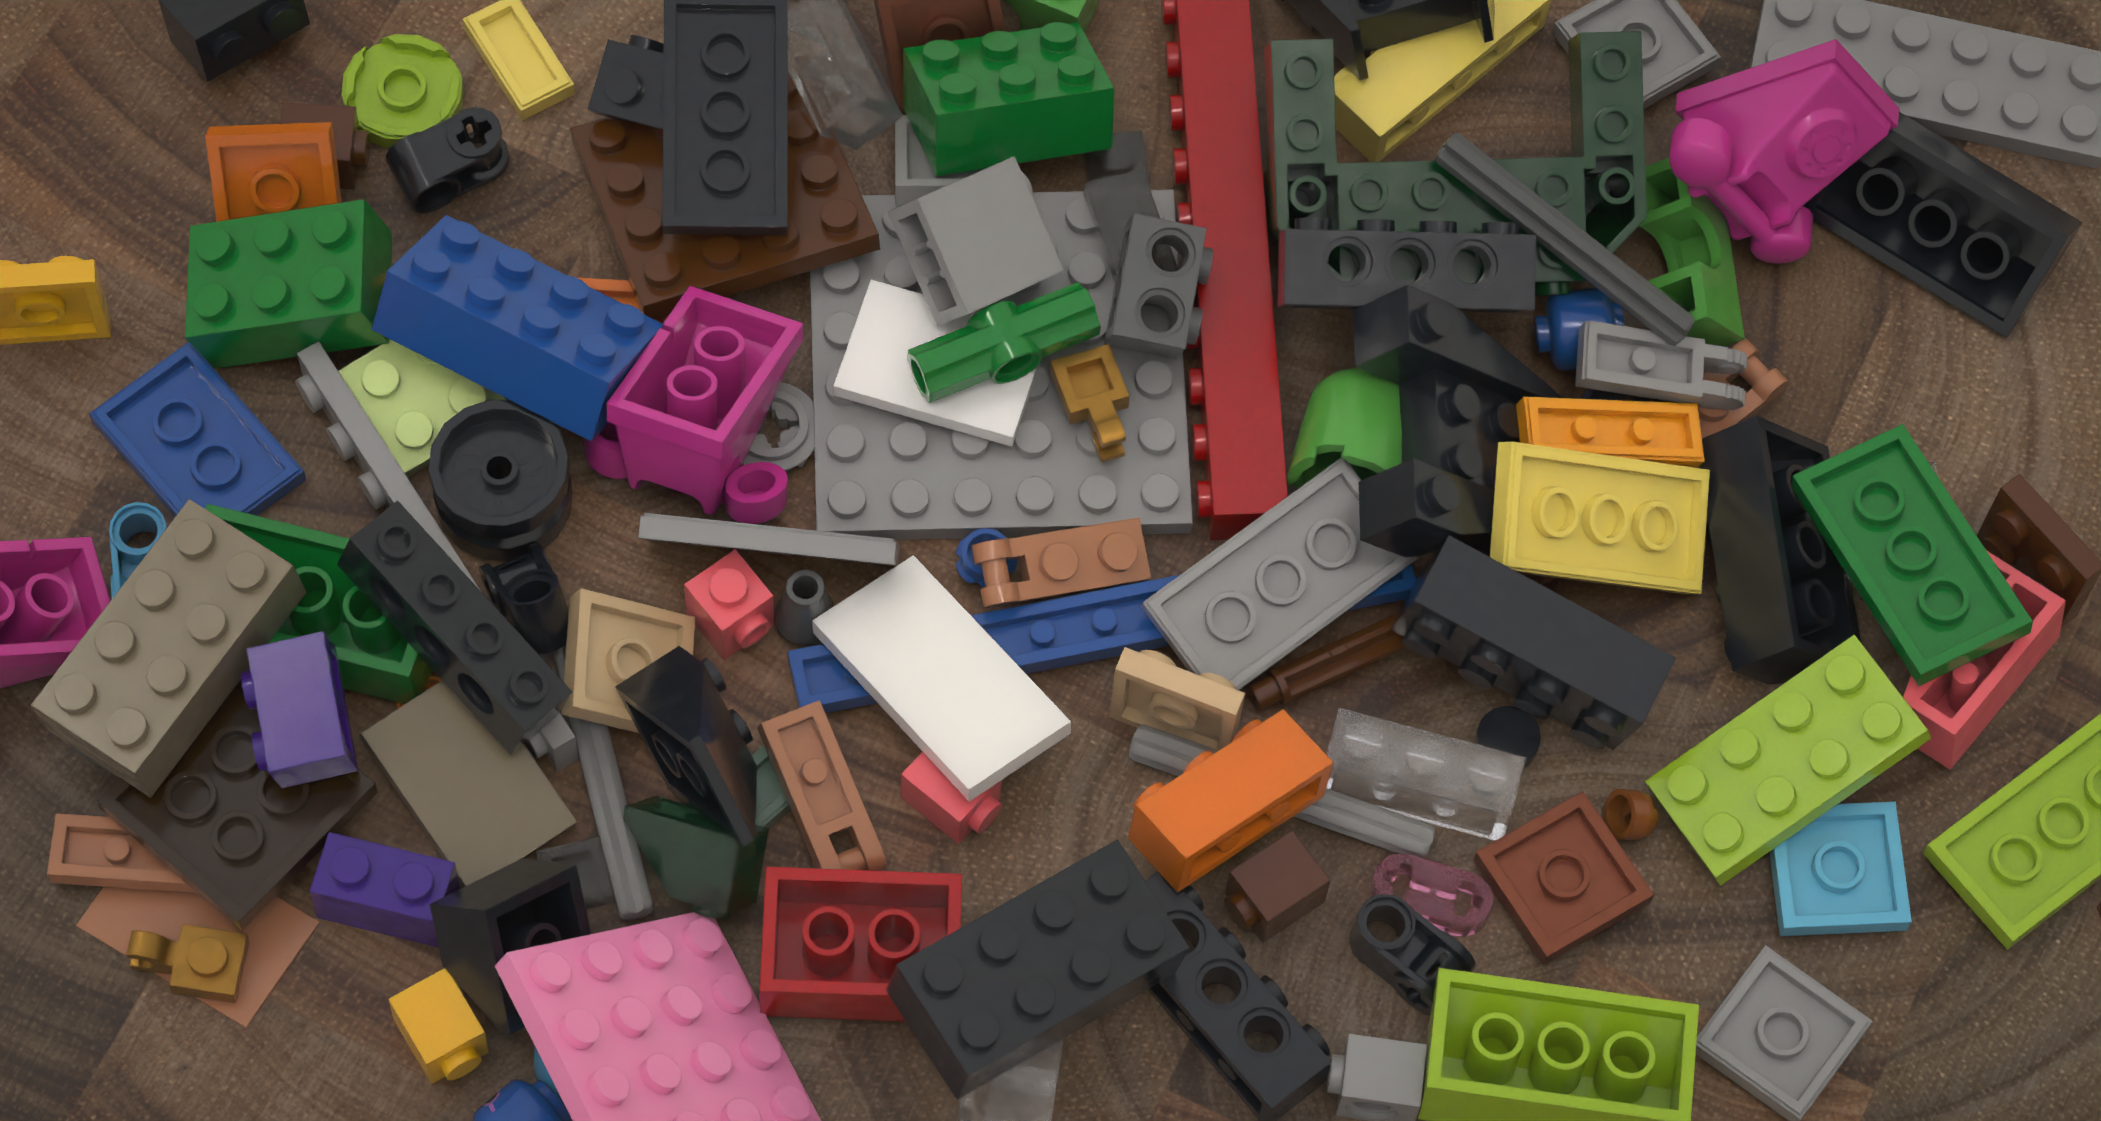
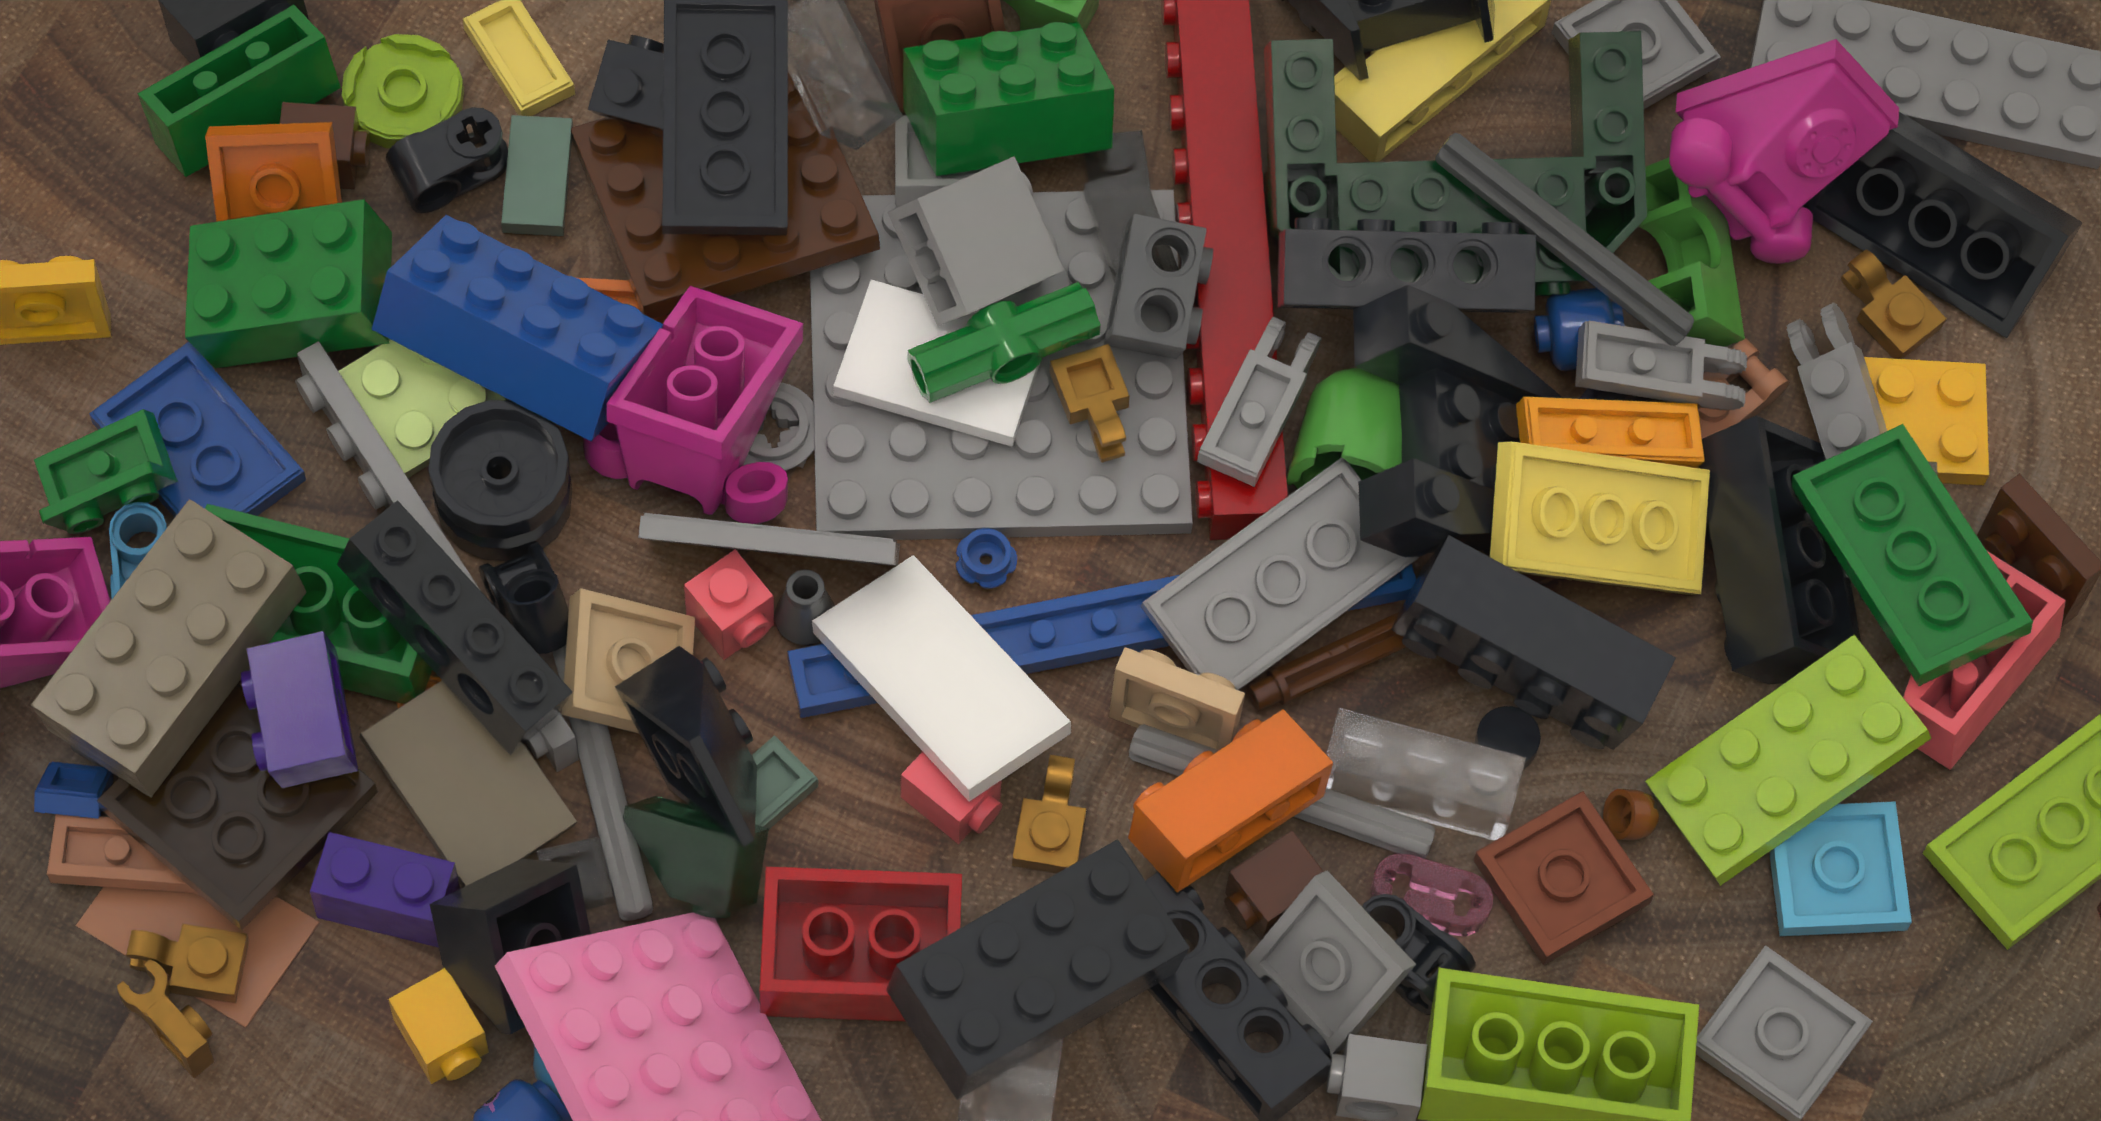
nougat plate [757,700,887,871] -> none
nougat plate [971,517,1152,608] -> none
none -> green bracket [34,409,178,534]
none -> blue tile [34,761,113,819]
none -> pearl gold plate [117,959,214,1078]
none -> green brick [137,5,341,177]
none -> sand green tile [501,115,573,236]
none -> pearl gold plate [1012,755,1086,873]
none -> light grey hinge [1197,317,1322,487]
none -> light grey plate [1244,870,1416,1056]
none -> light grey hinge [1786,303,1887,460]
none -> pearl gold plate [1840,249,1947,359]
none -> yellow plate [1864,357,1989,485]

